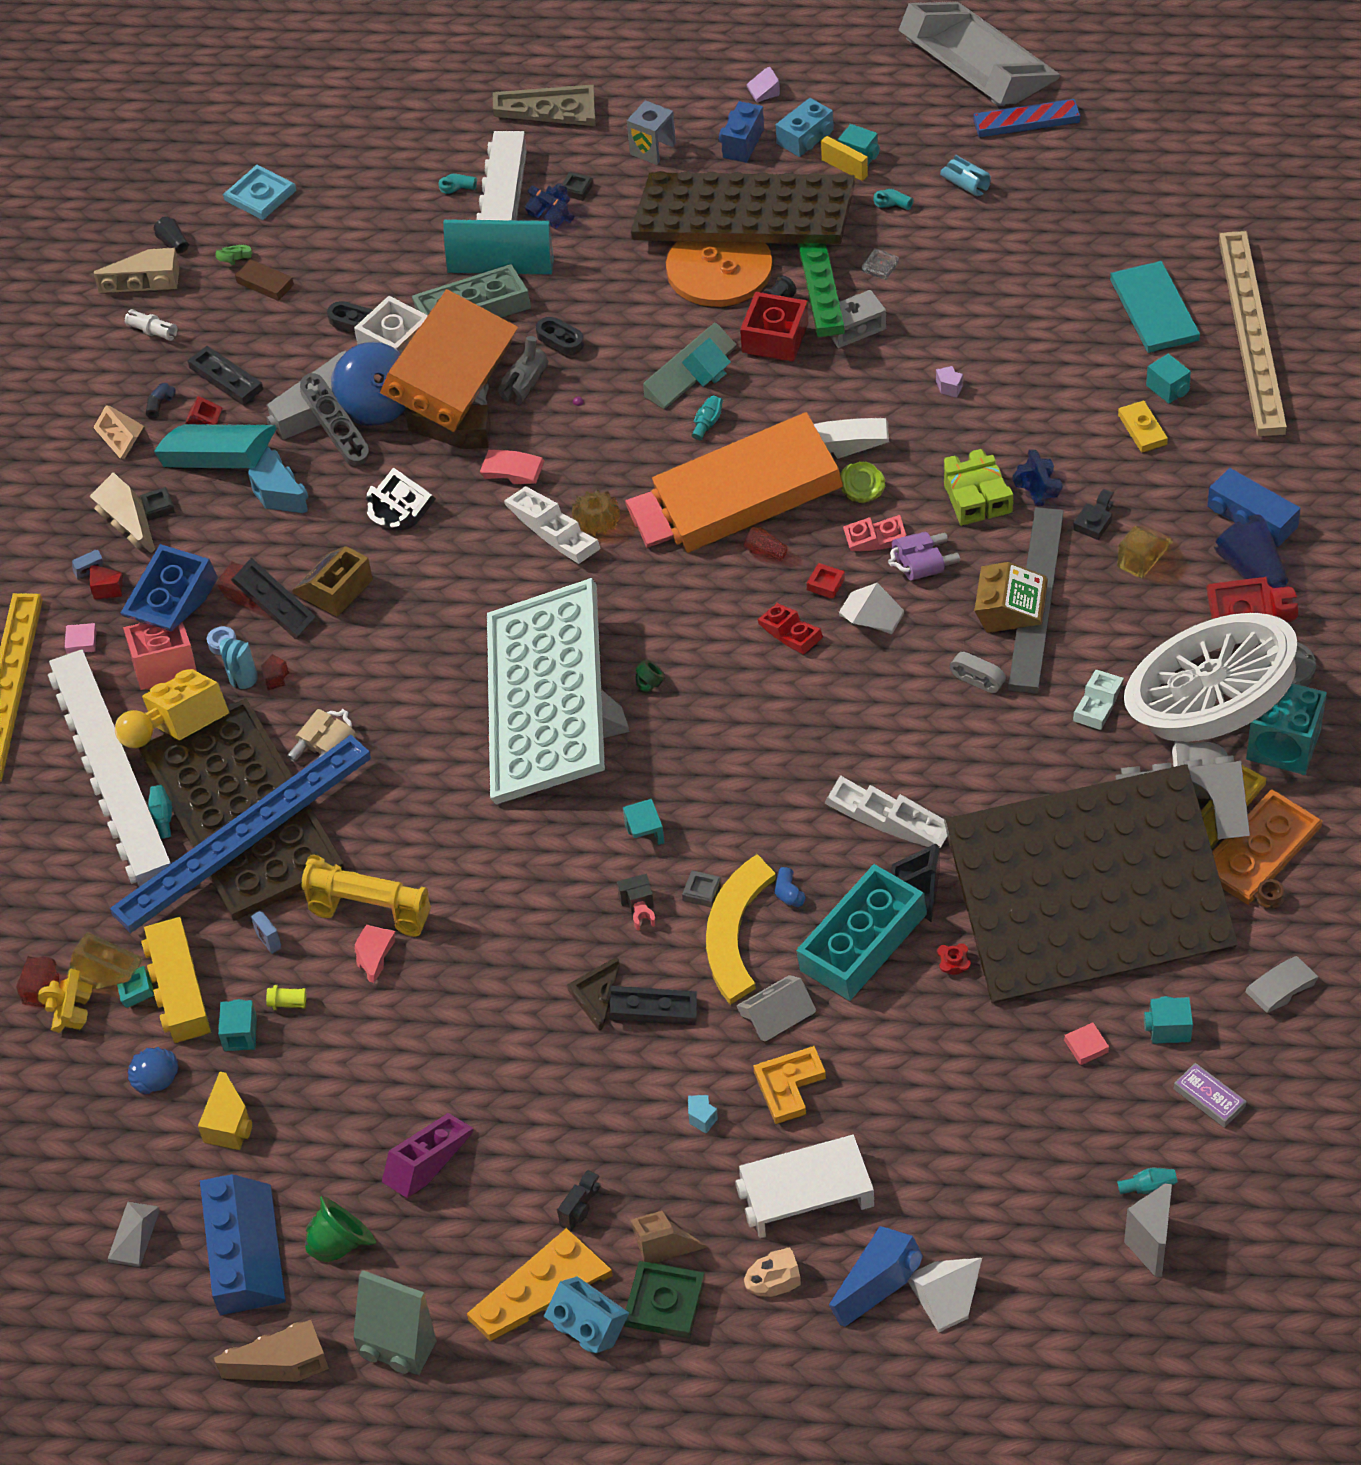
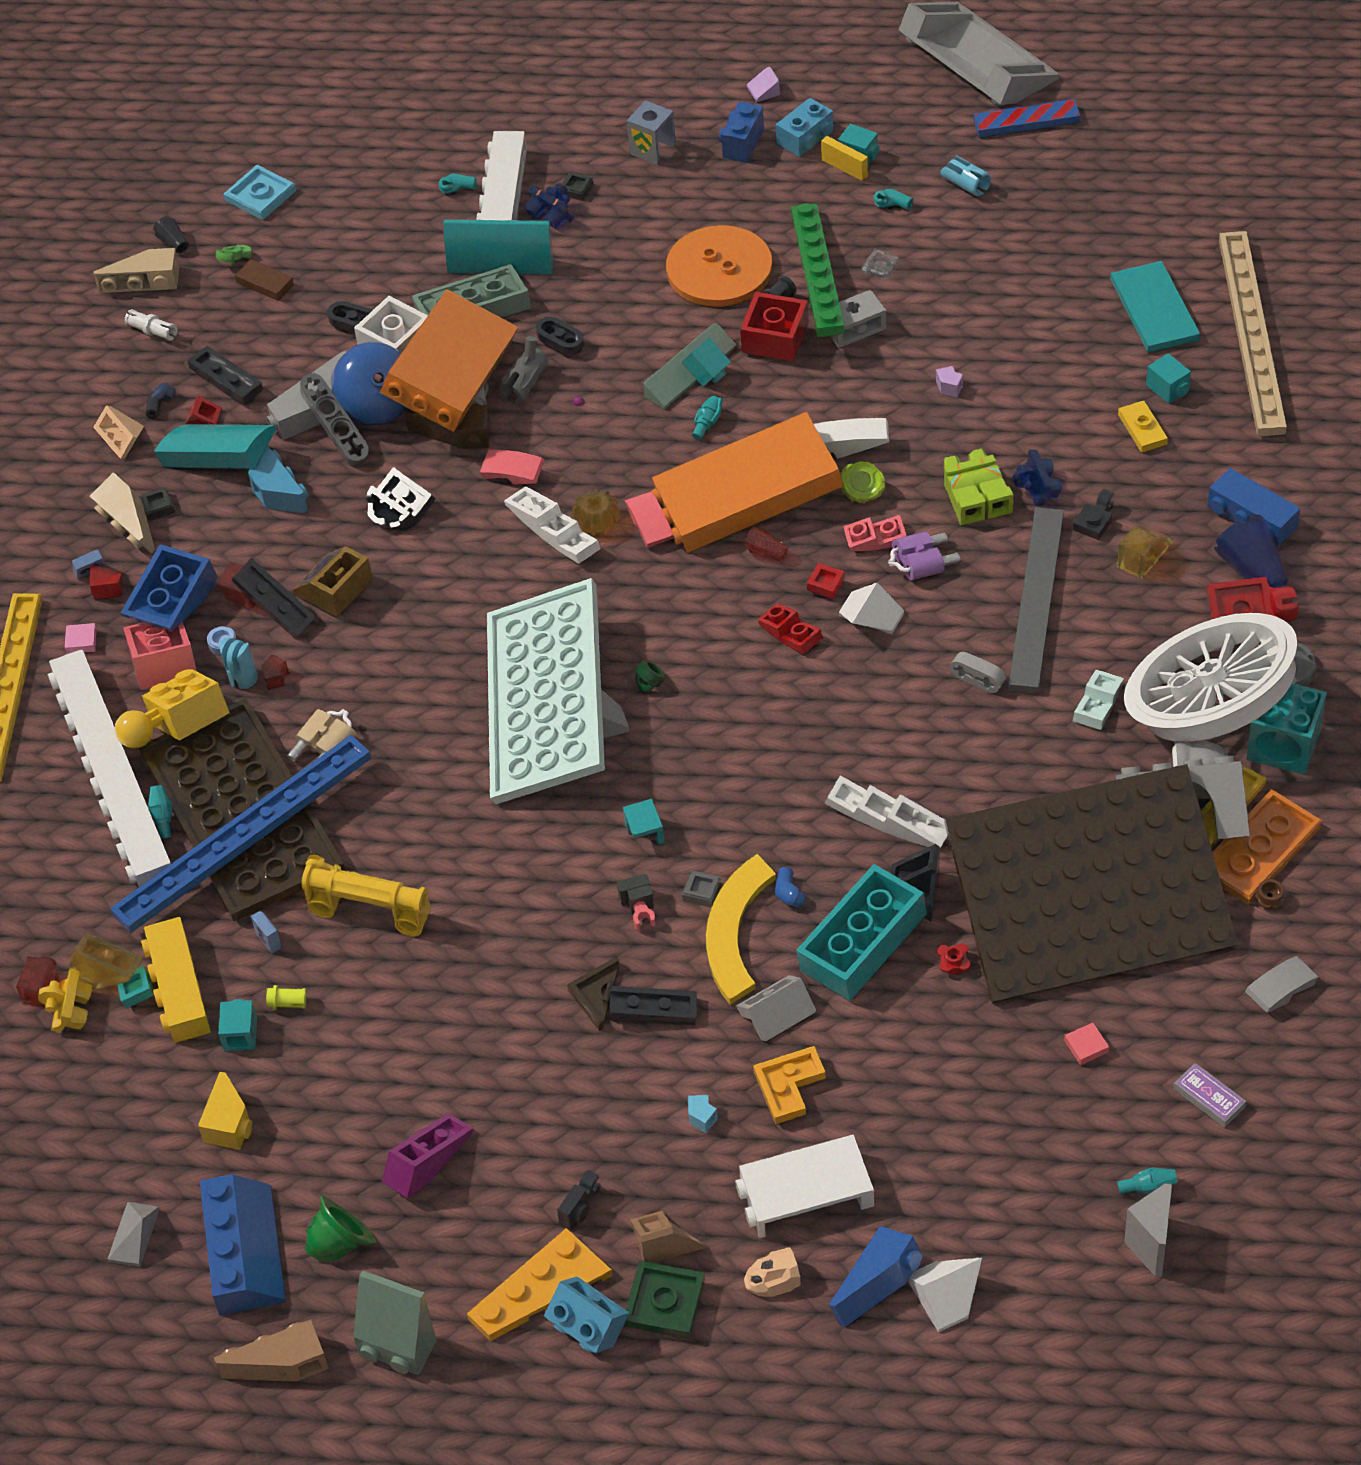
blue hair [128,1047,179,1094] -> none
coral slope [355,925,395,983] -> none
dark tan wing [493,85,596,126] -> none
dark brown plate [631,171,855,244] -> none
pearl gold slope [974,562,1048,633] -> none
teal brick [1144,996,1193,1044] -> none

